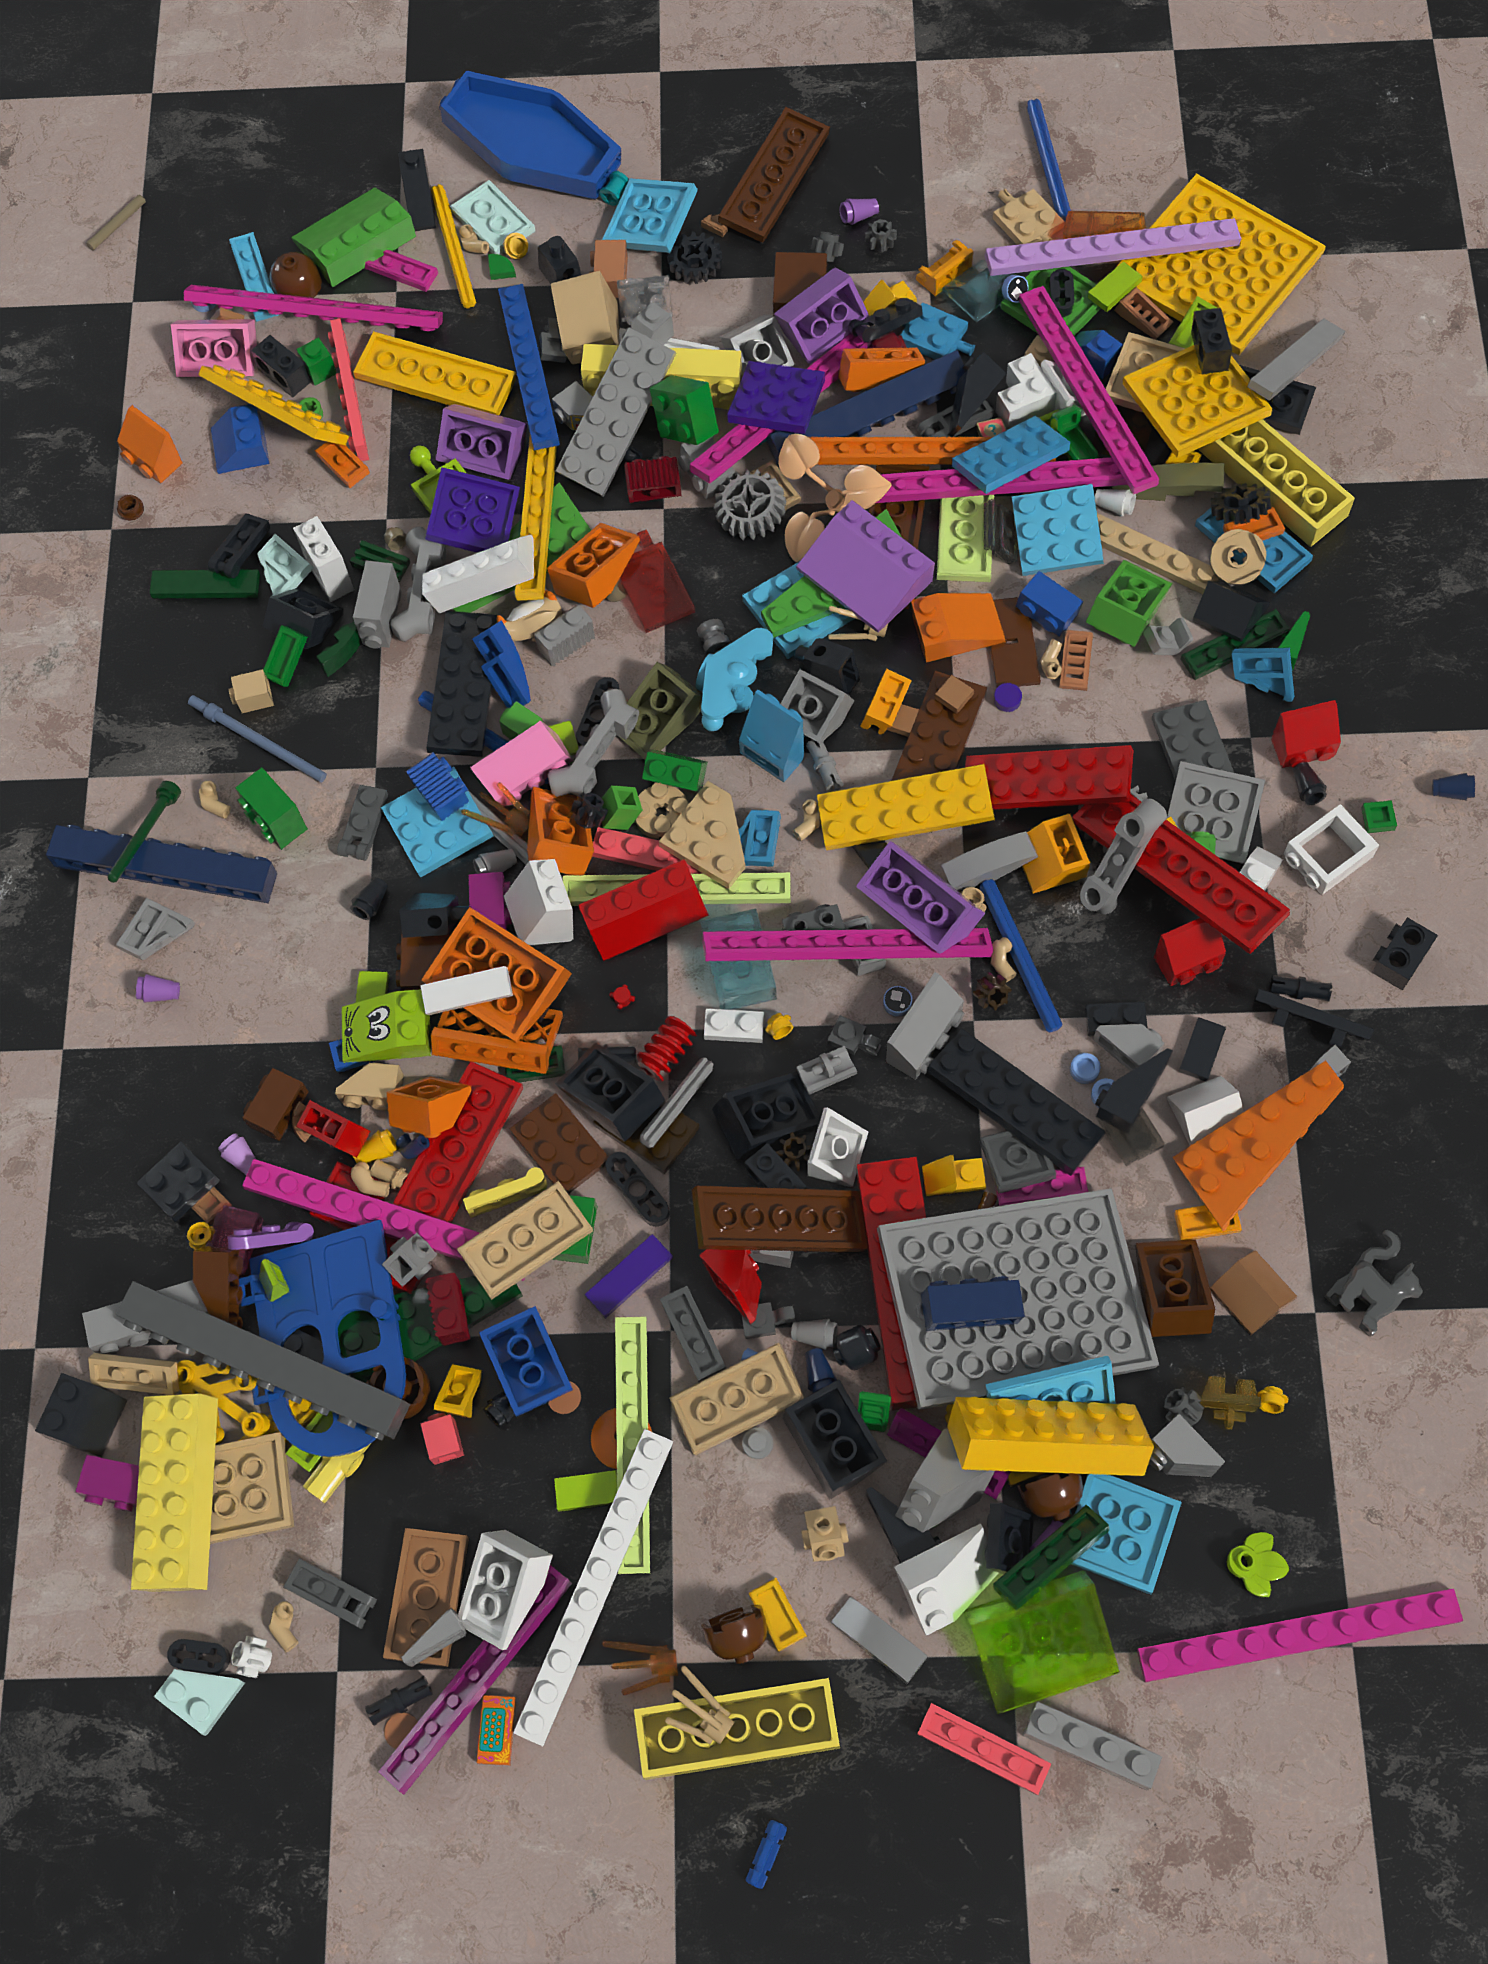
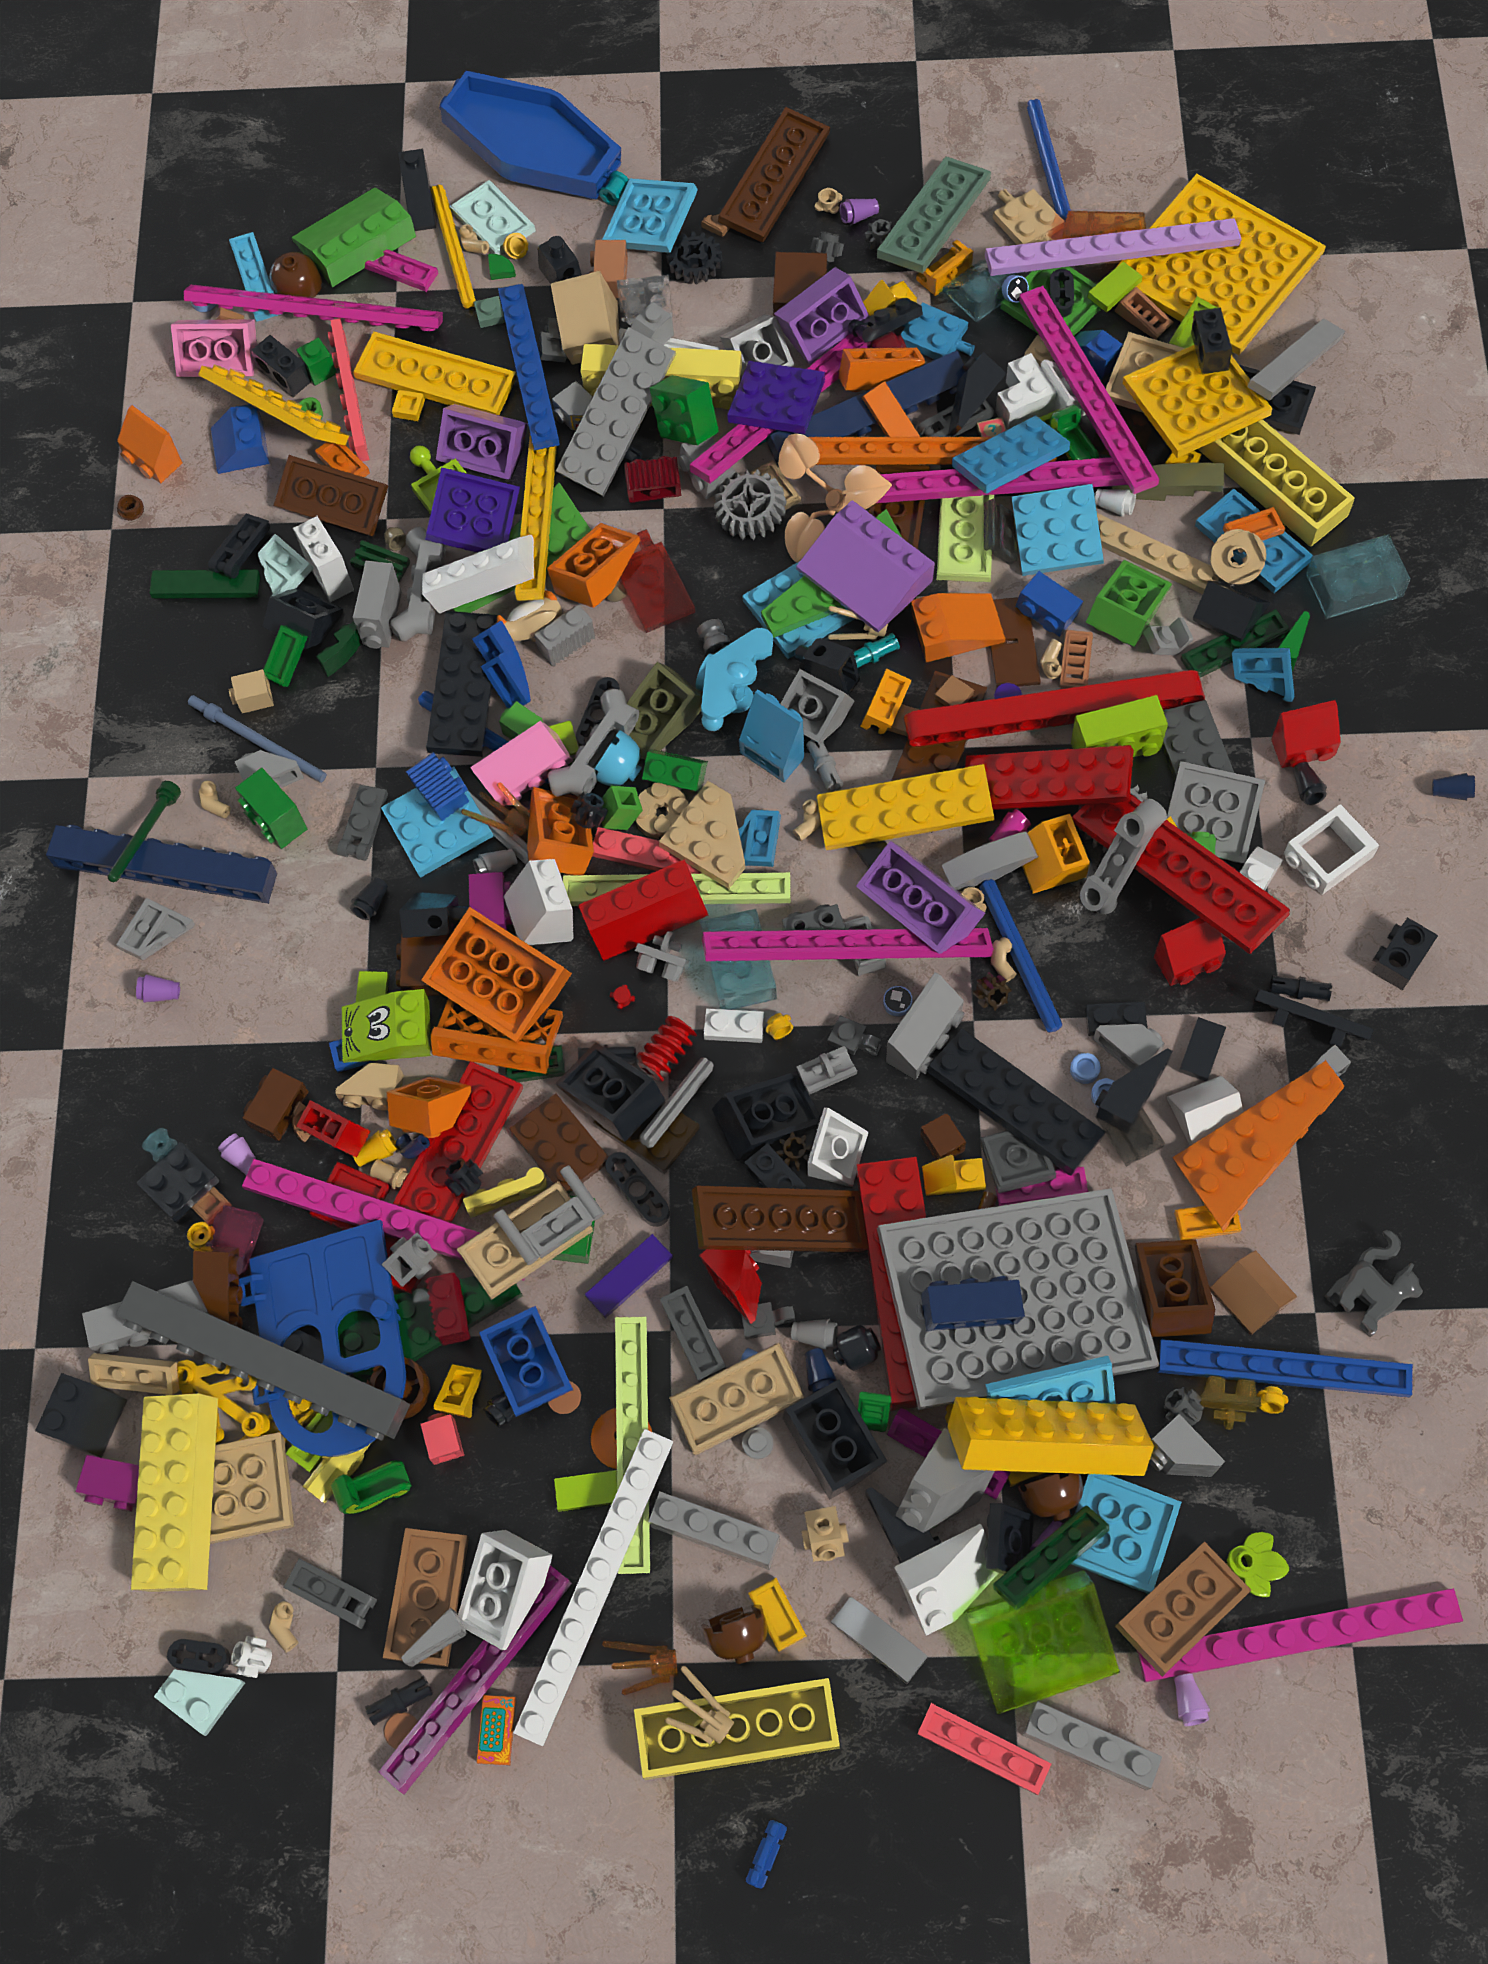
dark tan bar [86,195,146,251] -> none
medium lavender plate [227,1222,314,1250] -> none
lime slope [259,1259,289,1302] -> none
tan arm [351,1162,390,1197] -> none
white tile [420,966,513,1015] -> none
black gear [1210,483,1271,524] -> none
green plate [1361,800,1397,833] -> none
none -> clear light blue plate [142,1128,178,1163]
none -> light grey slope [235,750,304,788]
none -> reddish brown plate [273,455,388,537]
none -> green animal [331,1460,412,1514]
none -> yellow plate [392,390,425,421]
none -> black gear [444,1159,483,1196]
none -> sand green plate [474,296,505,328]
none -> light grey plate [494,1165,604,1265]
none -> medium azure cylinder [594,730,642,786]
none -> light grey hips [635,931,691,982]
none -> light grey brick [648,1491,780,1570]
none -> tan plate [815,188,842,214]
none -> teal pin [854,633,900,668]
none -> orange tile [861,381,920,437]
none -> sand green plate [877,156,991,273]
none -> red beam [904,670,1205,747]
none -> reddish brown panel [920,1114,966,1160]
none -> dark pink cone [989,809,1031,842]
none -> lime brick [1071,695,1168,757]
none -> medium nougat plate [1115,1542,1251,1677]
none -> blue plate [1158,1339,1413,1398]
none -> lavender cone [1174,1673,1210,1726]
none -> clear light blue brick [1306,534,1410,619]

